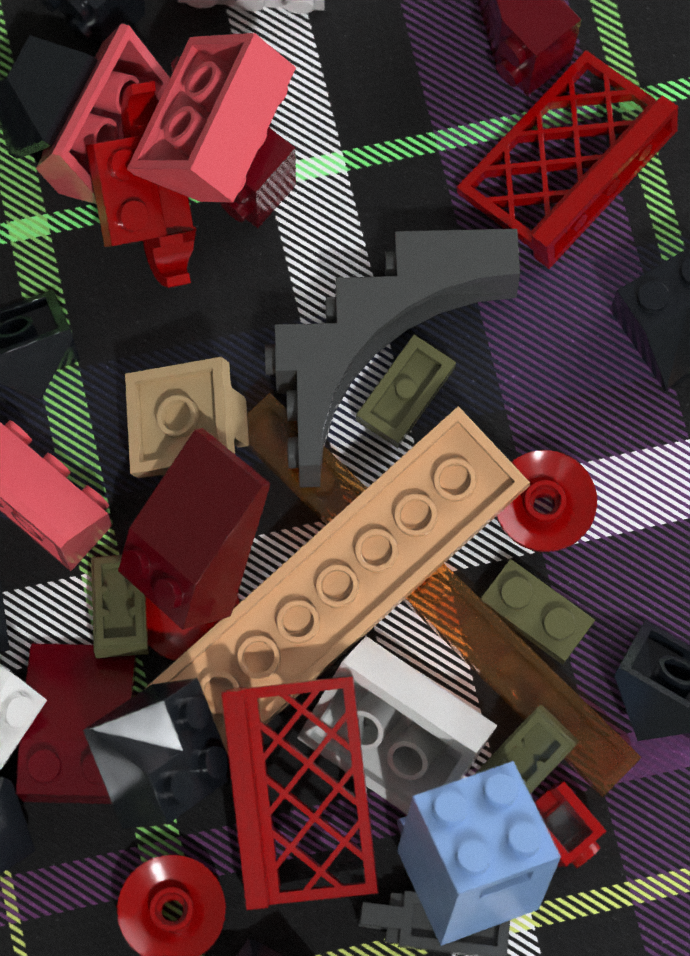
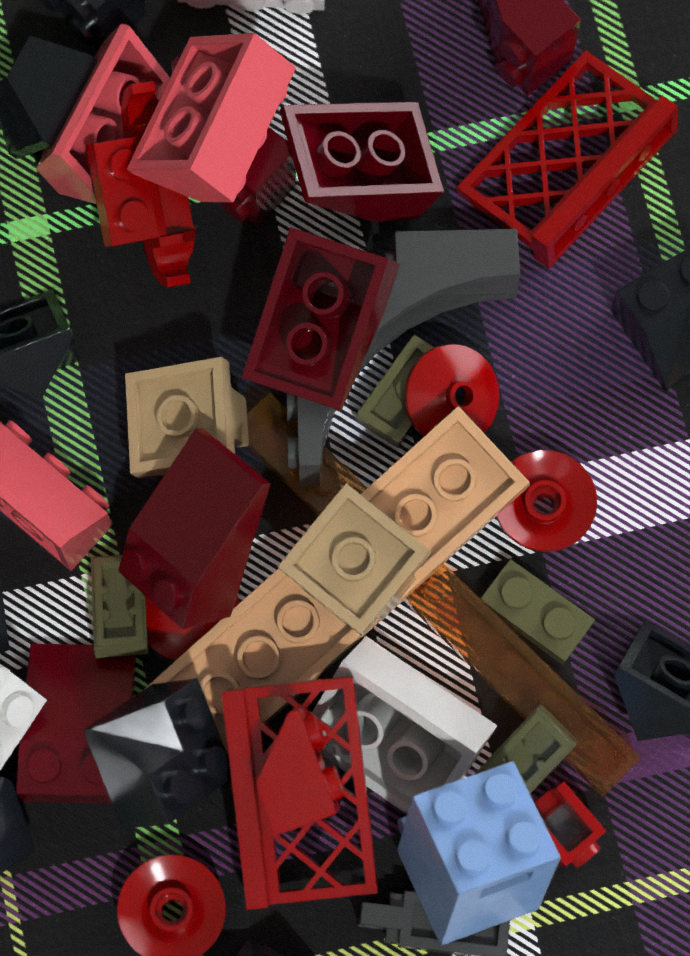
none -> dark red slope [242,227,400,411]
none -> red slope [255,706,345,836]
none -> tan panel [277,483,431,637]
none -> dark red slope [280,102,444,222]
none -> red dish [404,344,499,437]

